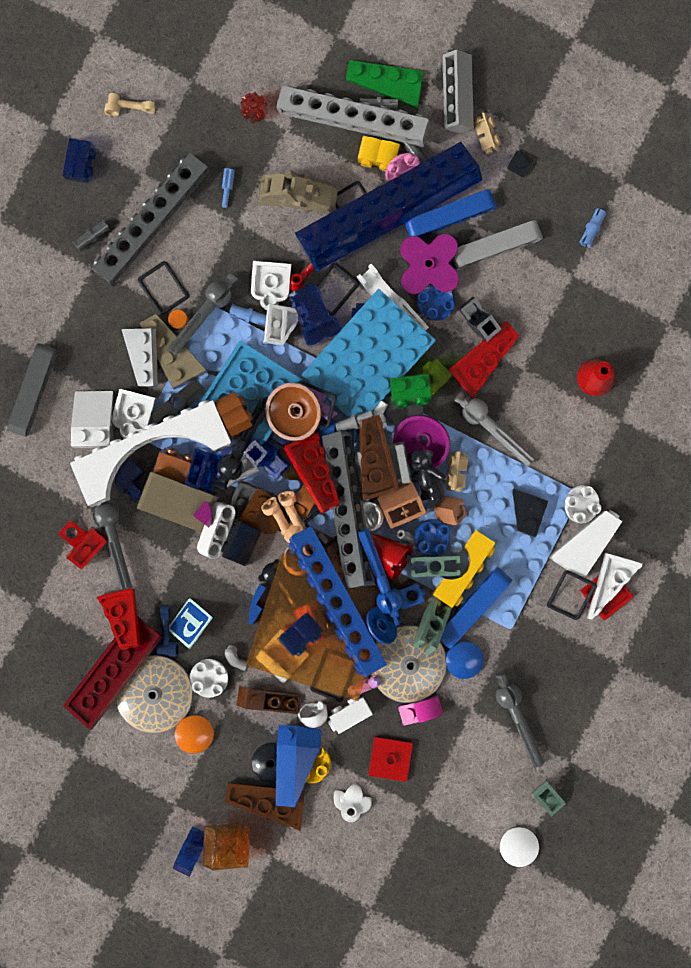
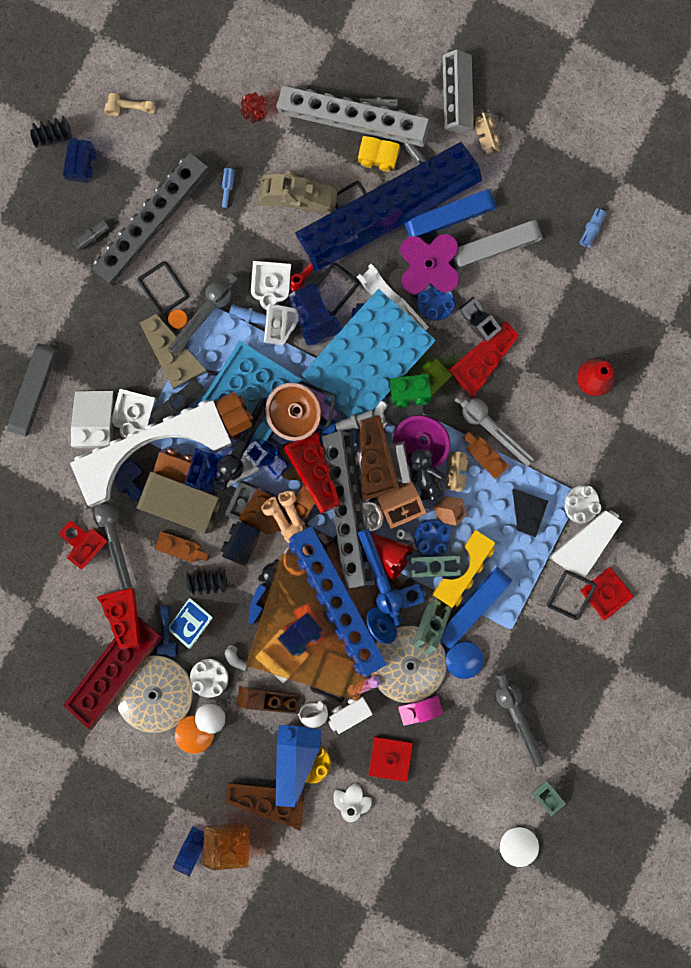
wing [122,328,158,386] -> none
magenta tile [193,501,213,528] -> none
white beam [197,501,236,559] -> none
black dish [252,743,277,782] -> none
green wing [346,60,423,109] -> none
bright pink dish [385,153,420,188] -> none
black plate [507,151,533,178] -> none
white wing [587,553,642,620] -> none
none -> black piece [30,116,73,148]
none -> dark orange hinge [155,532,209,563]
none -> black piece [186,569,227,595]
none -> white hair [195,704,226,734]
none -> dark orange hinge [463,432,509,480]

